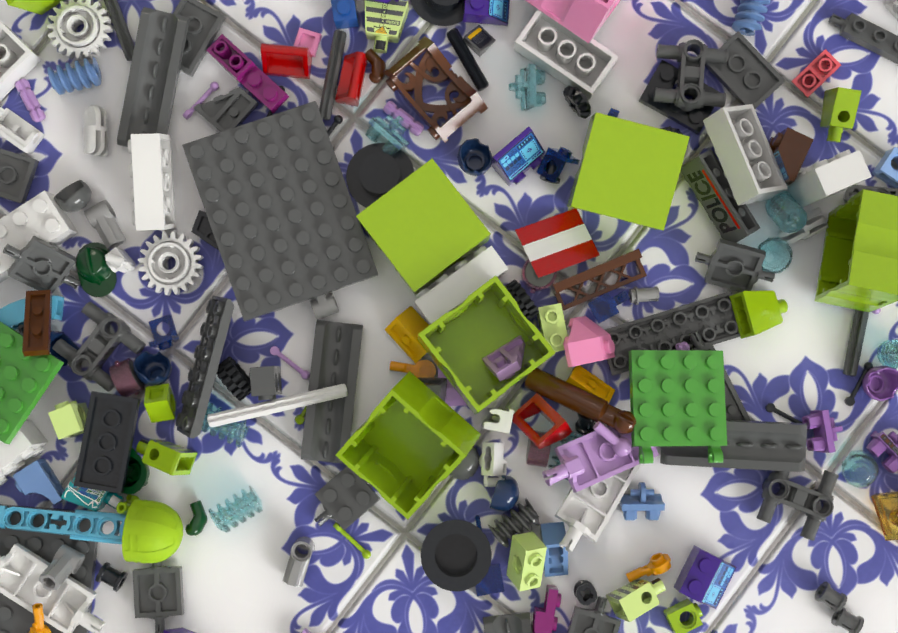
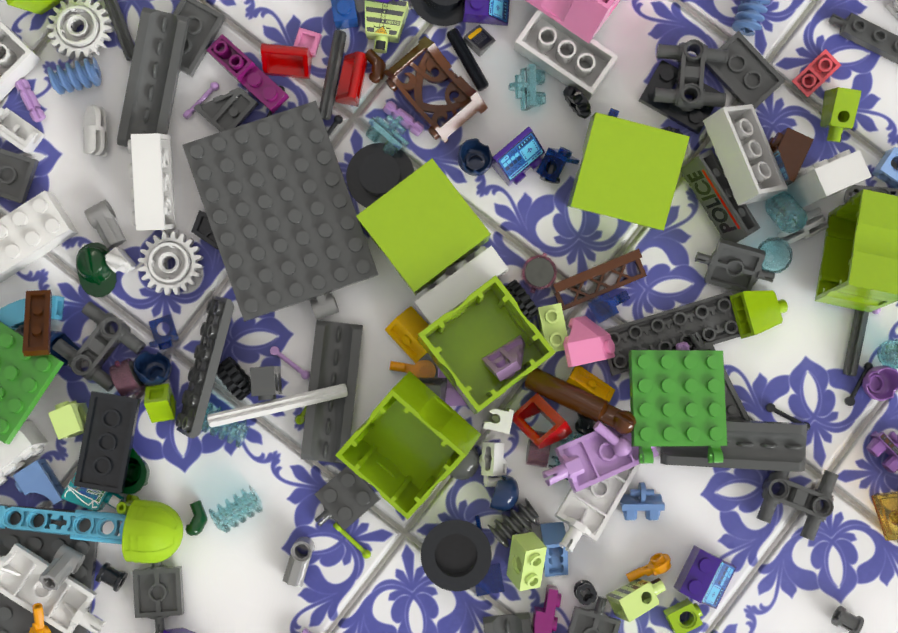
dark grey plate [3,236,80,293] -> none
dark grey hair [54,180,92,212] -> none
lime torso [136,439,198,476] -> none
red sticker [515,209,600,278] -> none
light grey pin [629,286,660,305] -> none
medium lavender hips [802,410,843,453] -> none
dark grey bush [814,582,847,613] -> none
clear light blue hair [842,450,879,488] -> none

